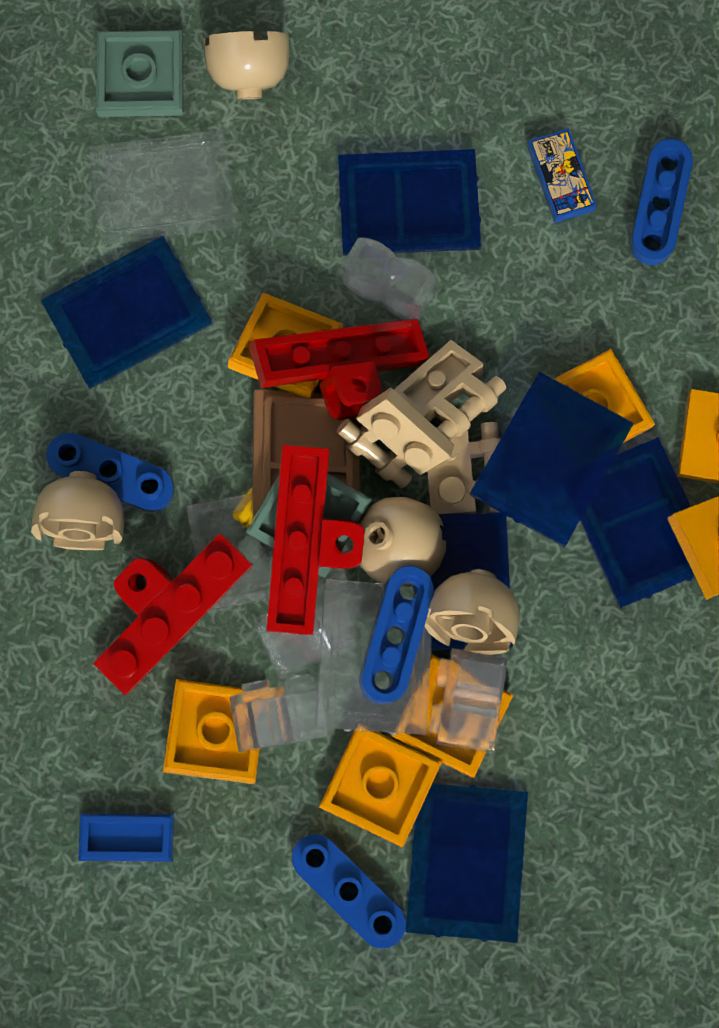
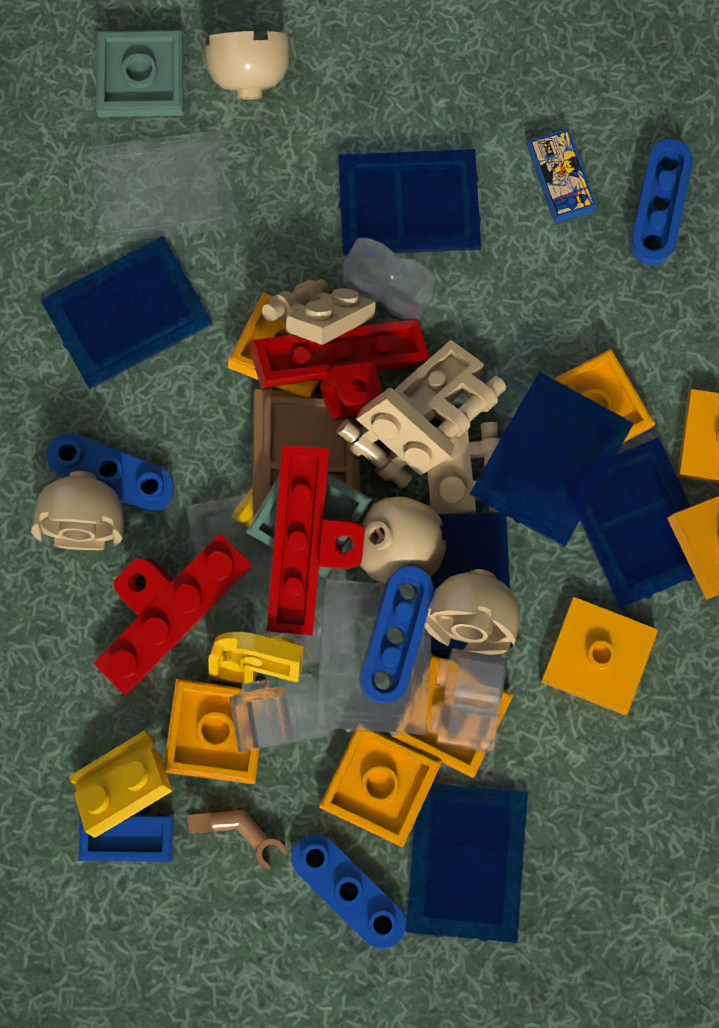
none -> yellow plate [69,730,172,838]
none -> medium nougat arm [187,810,286,870]
none -> yellow plate [208,632,304,689]
none -> tan plate [262,279,376,345]
none -> light orange plate [540,597,658,715]

